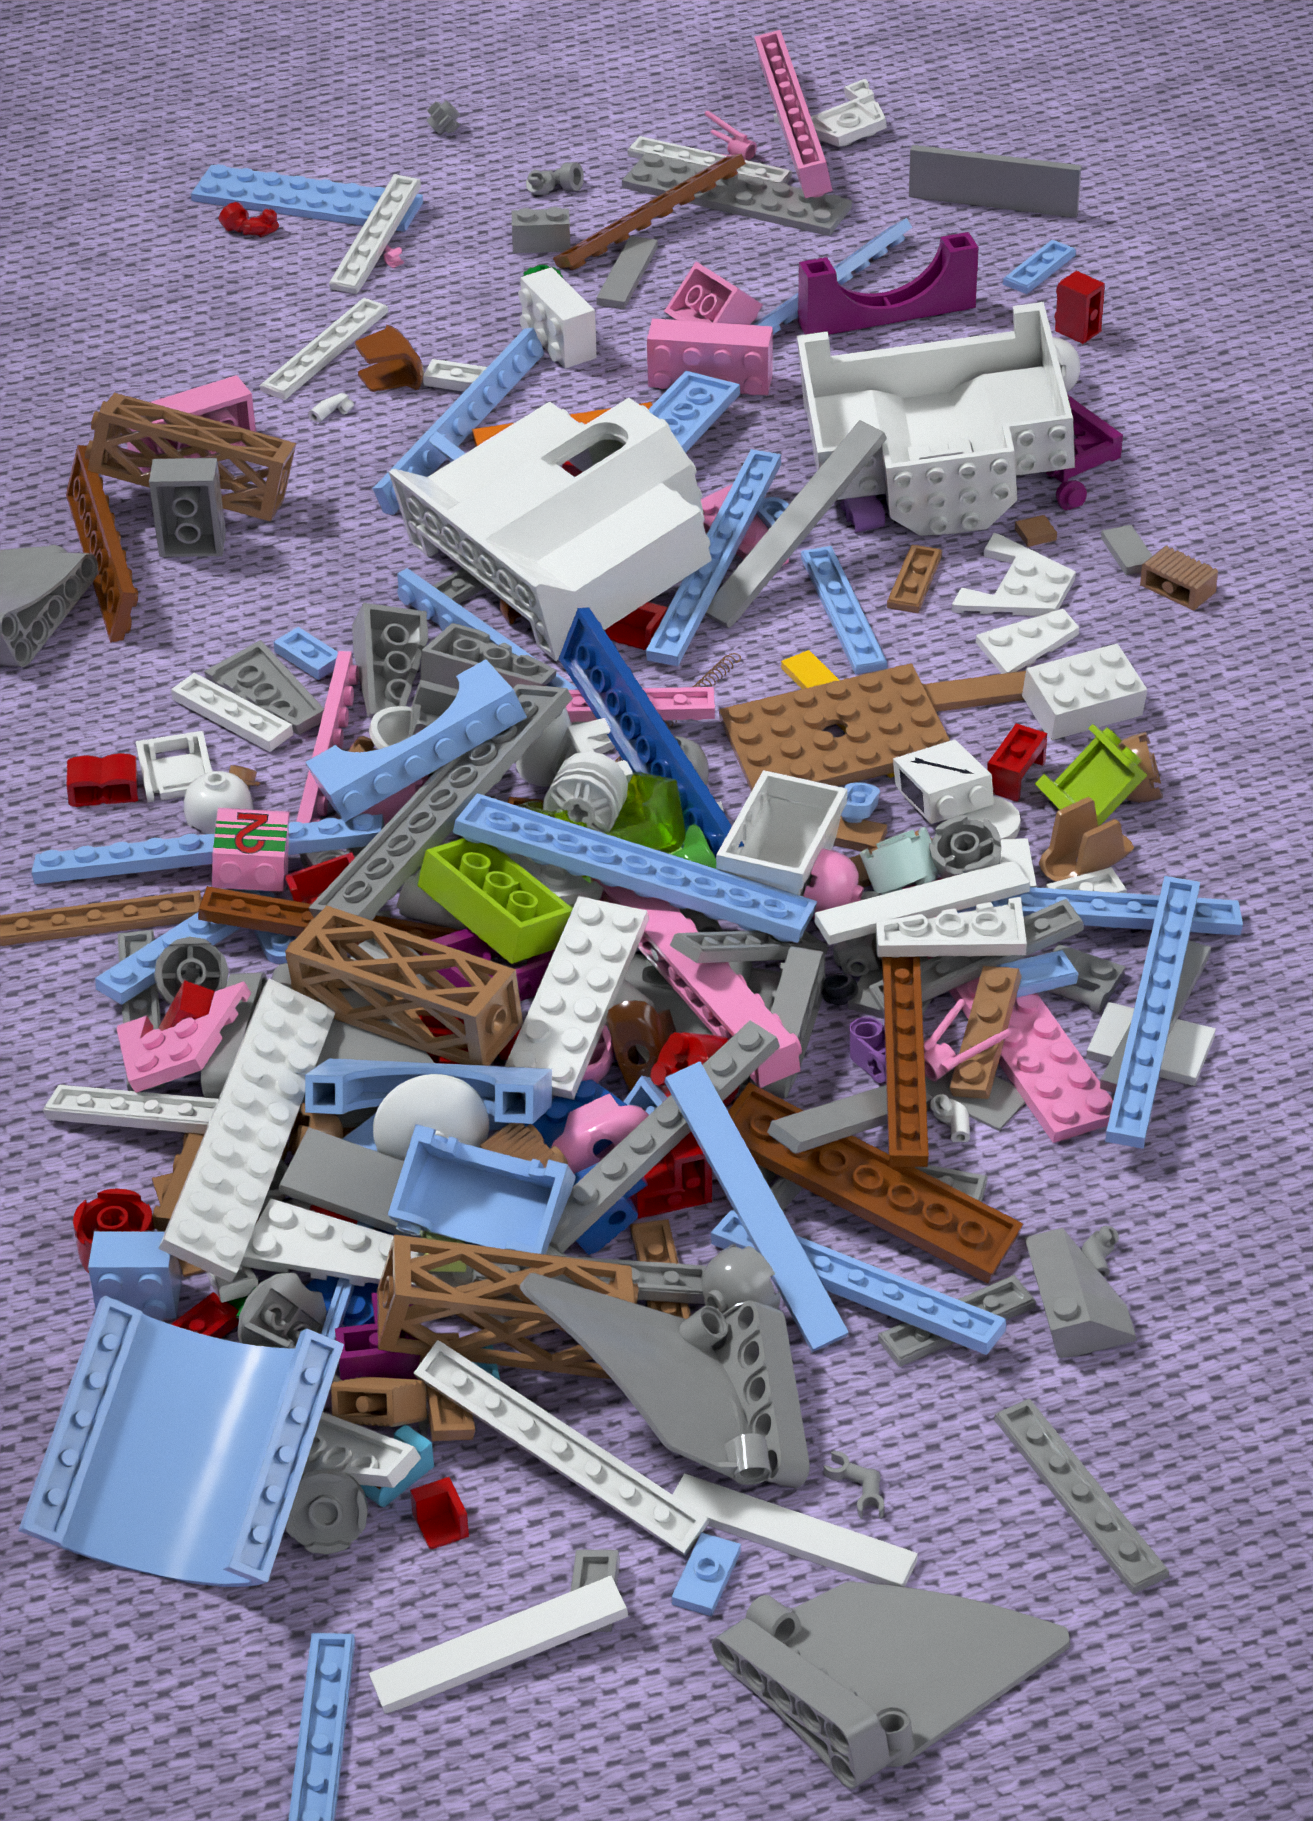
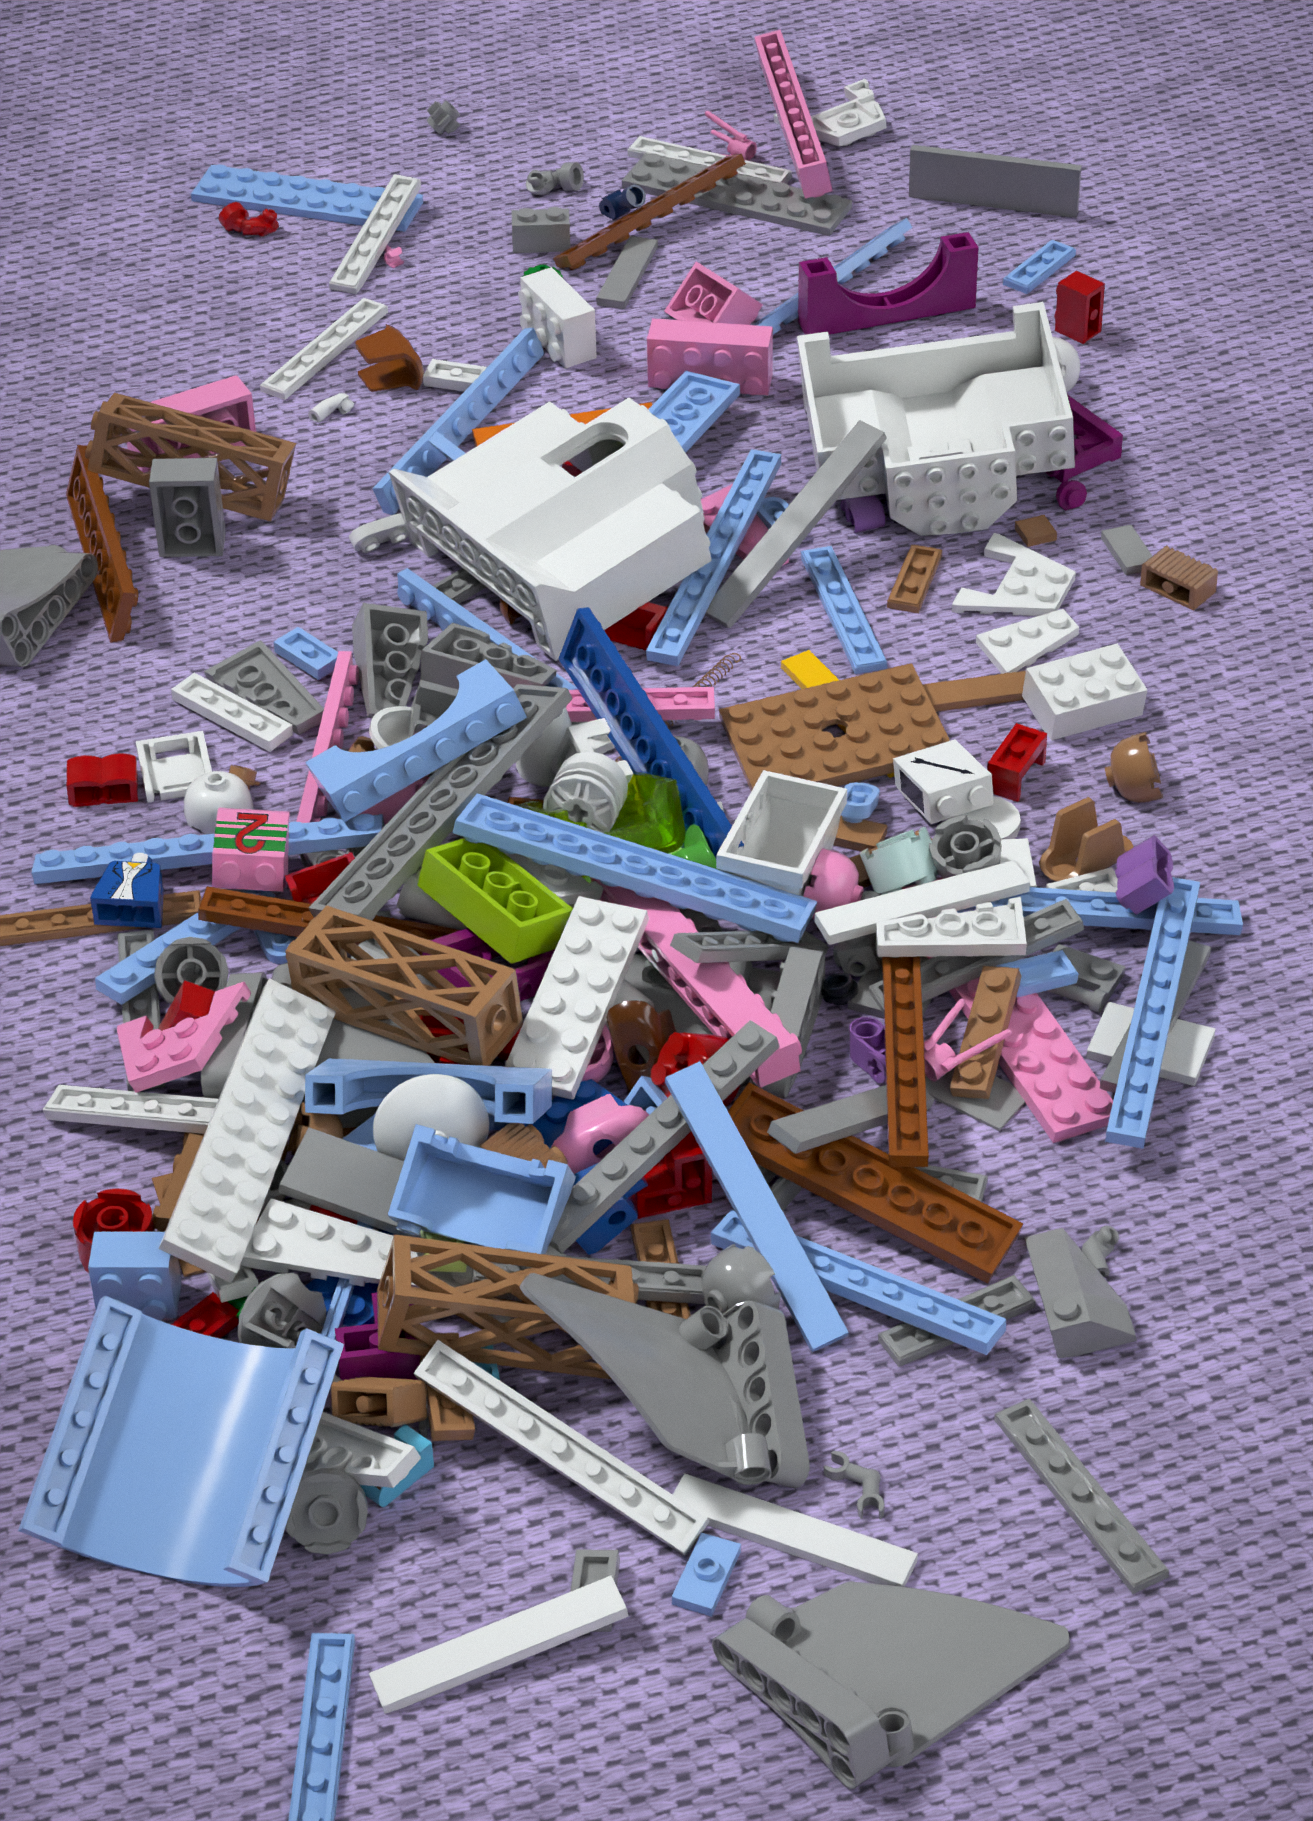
red panel [410,1477,469,1549] -> none
white arm [930,1094,970,1142] -> none
lime panel [1035,724,1147,826] -> none
none -> blue torso [90,853,164,928]
none -> white plate [349,513,408,553]
none -> dark blue leg [599,184,646,220]
none -> medium lavender brick [1115,835,1174,915]

